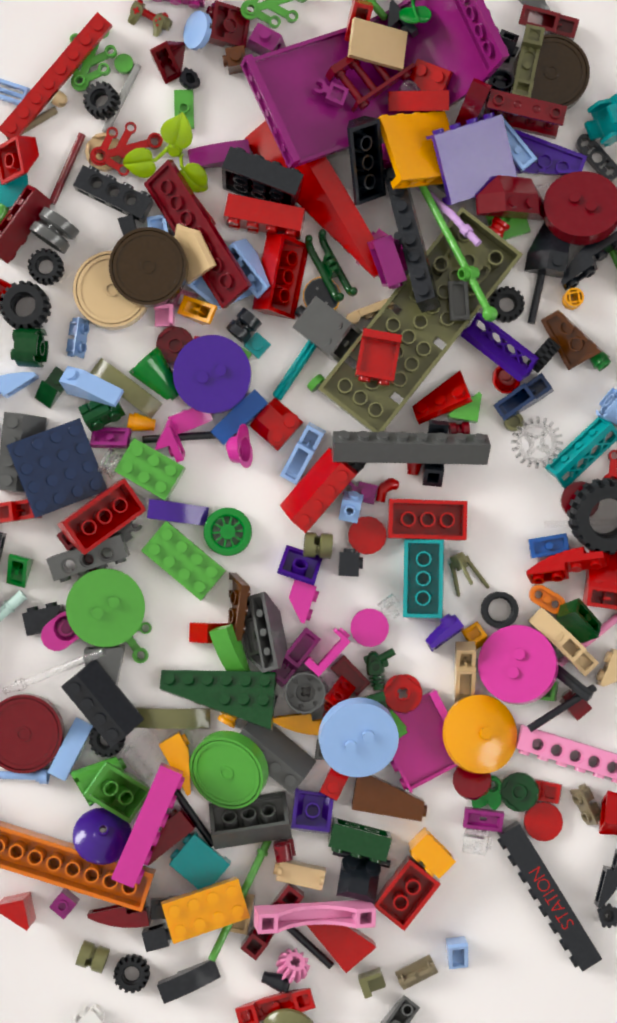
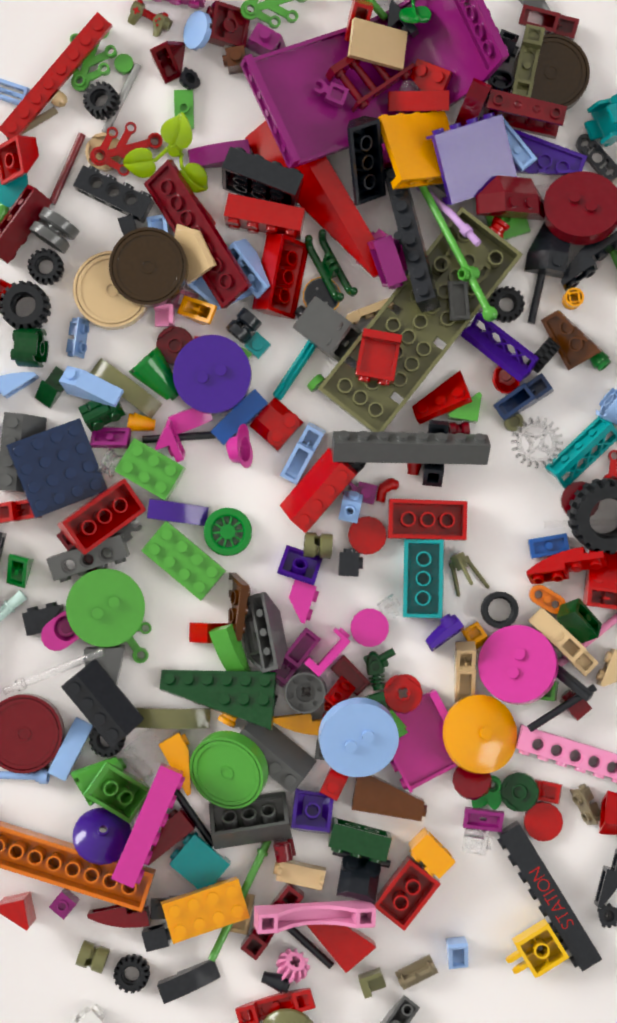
none -> yellow hinge [506,918,569,978]

